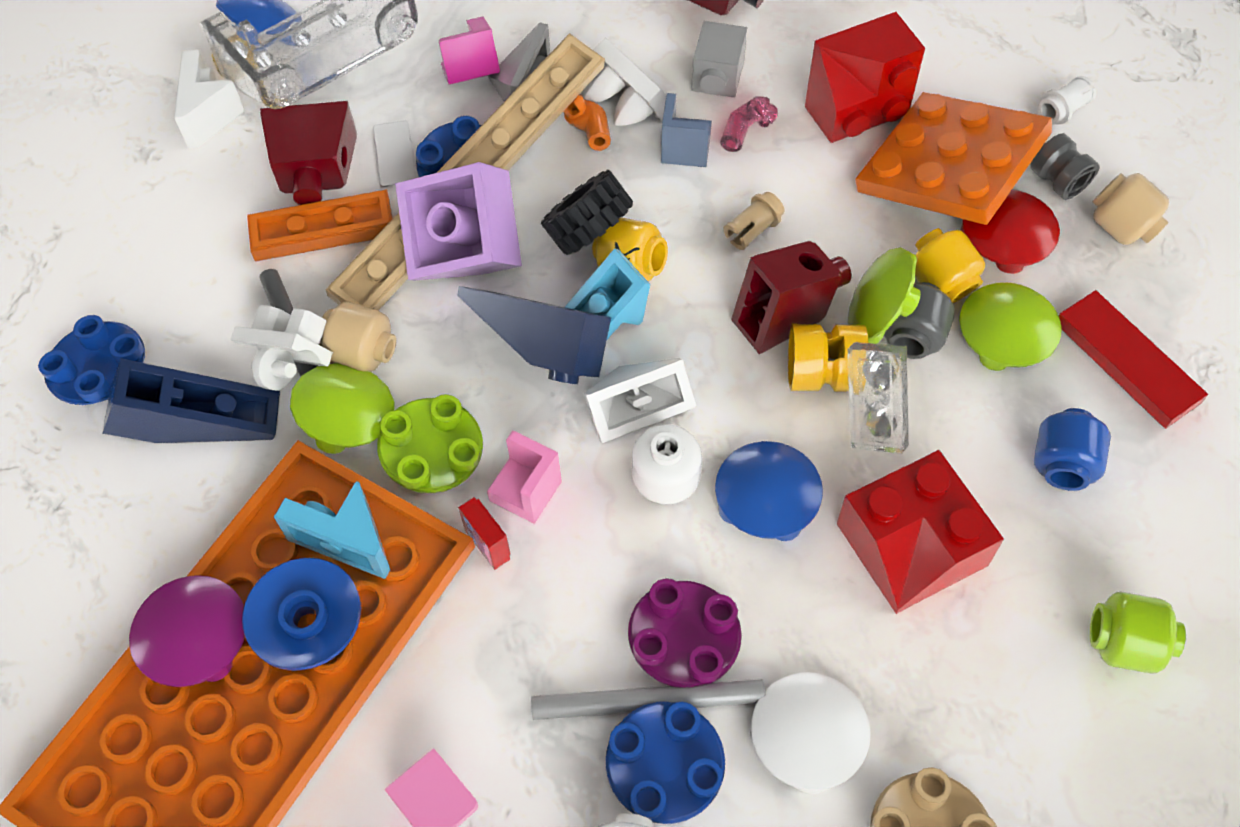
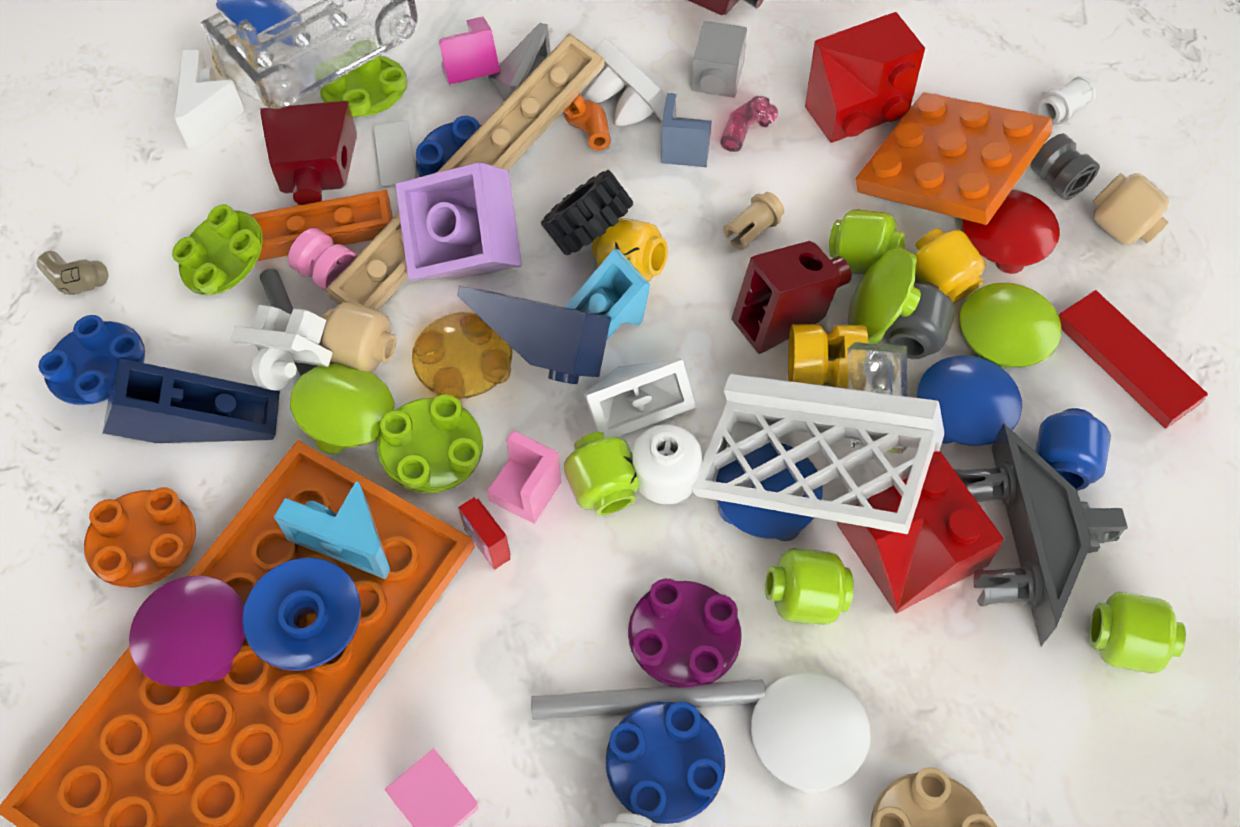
none -> dark tan arm [36,251,109,295]
none -> orange dish [84,487,196,588]
none -> lime dish [172,204,263,295]
none -> bright pink wheel [288,228,357,291]
none -> lime dish [318,46,407,117]
none -> clear yellow dish [412,312,513,401]
none -> lime head [564,432,639,516]
none -> white fence [692,374,945,534]
none -> lime head [765,548,854,625]
none -> lime head [829,209,905,274]
none -> blue dish [917,355,1022,446]
none -> dark grey connector [954,423,1128,646]

